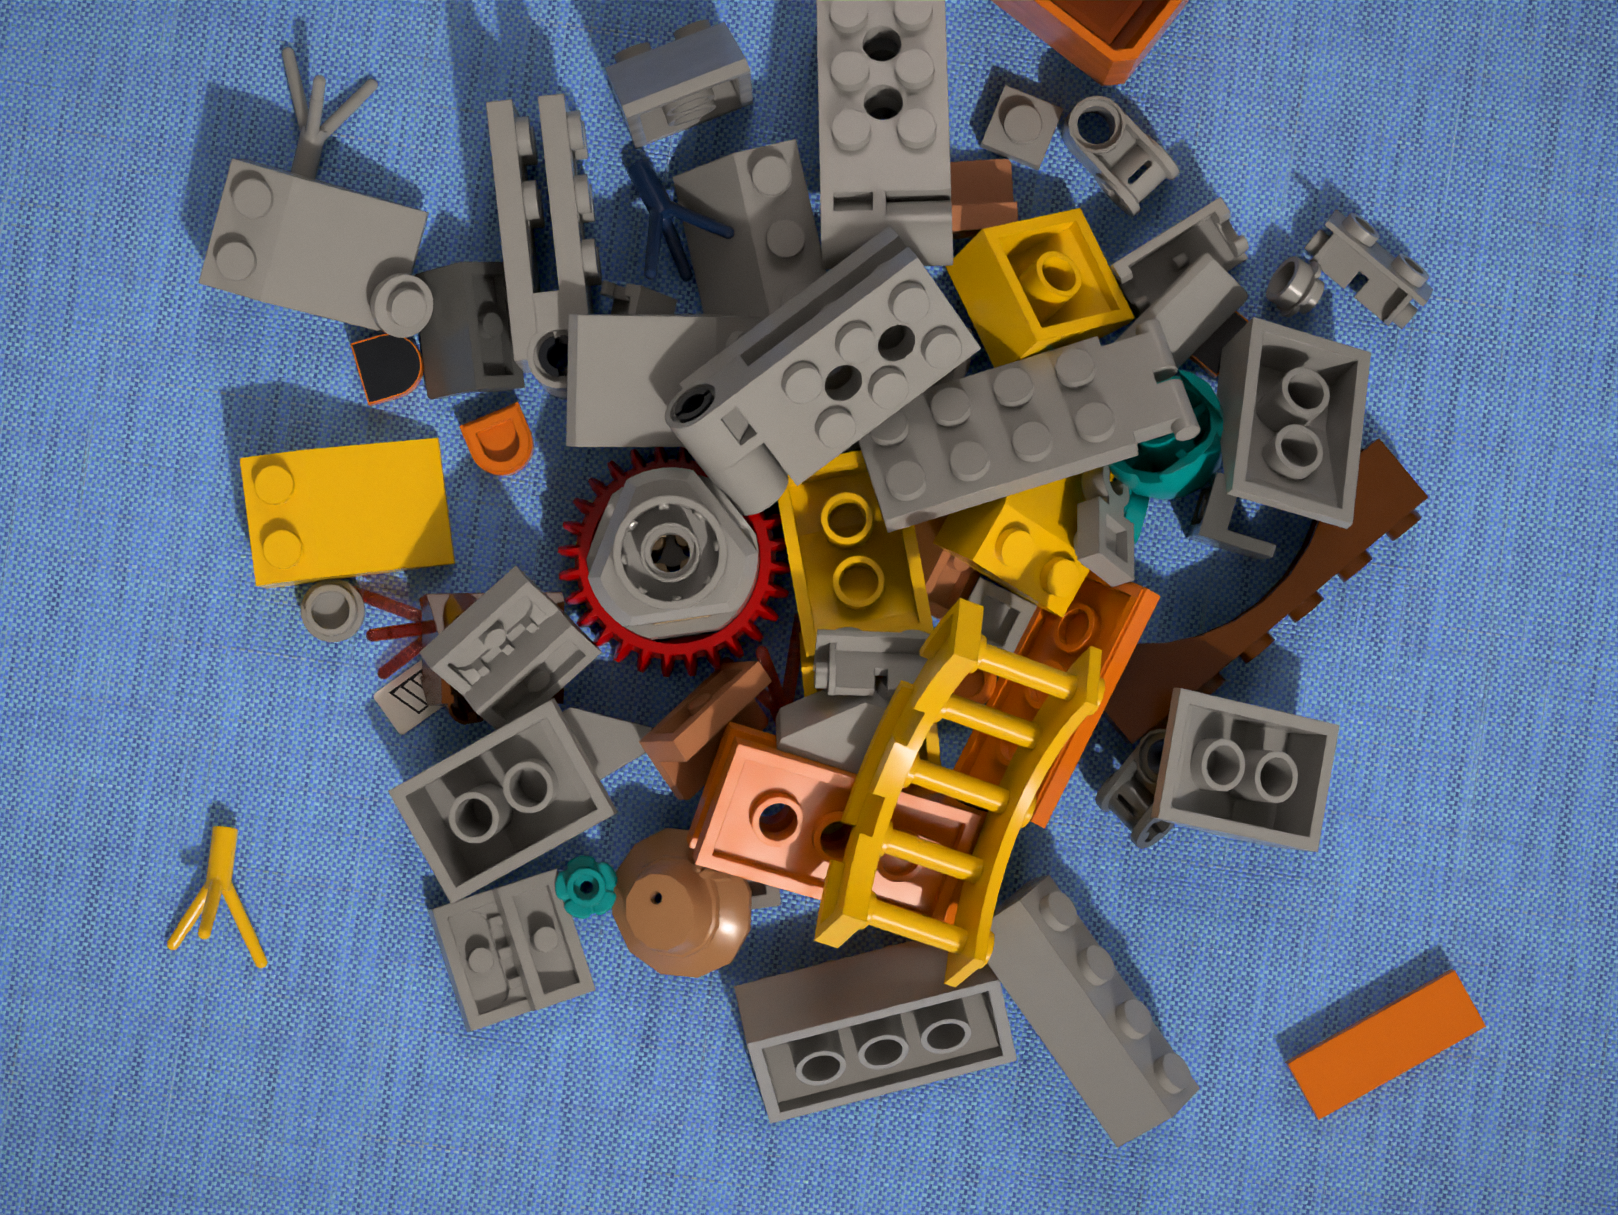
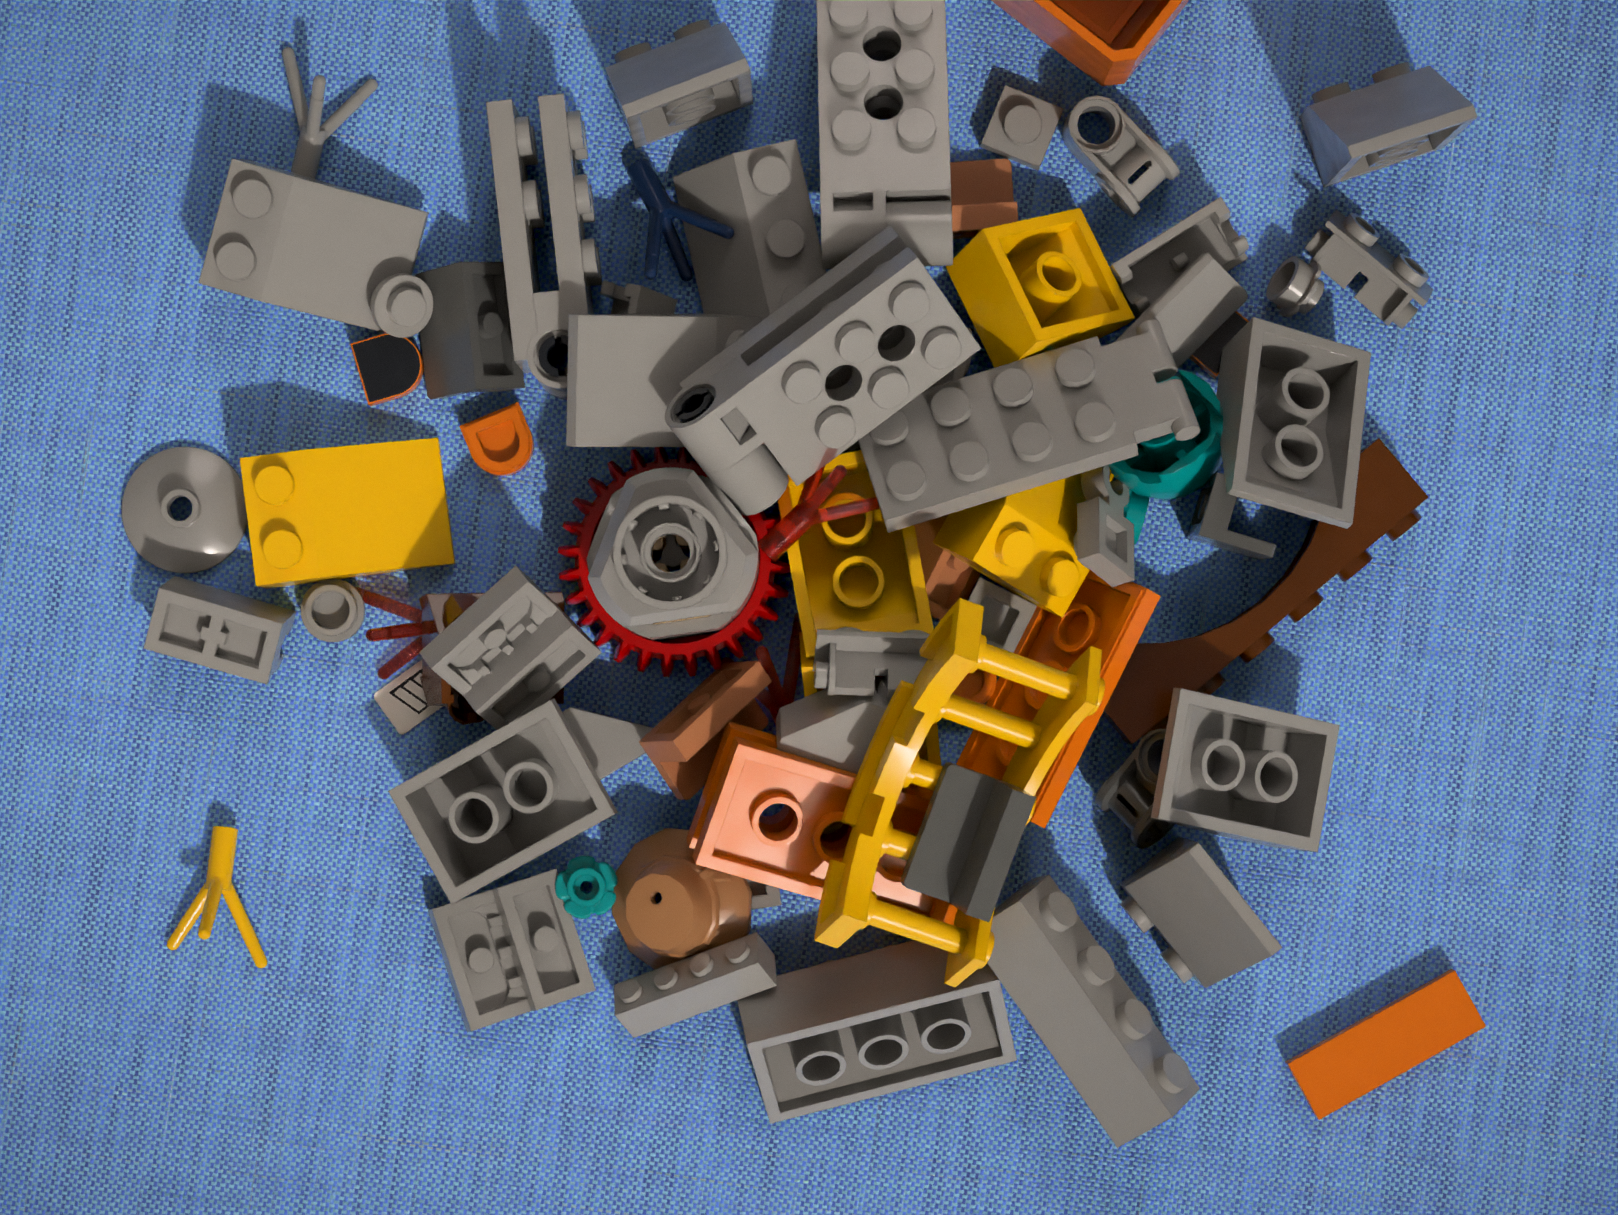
none -> light grey dish [121,447,248,573]
none -> light grey hinge [144,576,297,684]
none -> light grey piece [614,932,777,1038]
none -> clear red plant [758,465,880,562]
none -> dark grey panel [901,762,1036,922]
none -> light grey slope [1119,837,1282,988]
none -> light grey slope [1300,62,1477,188]

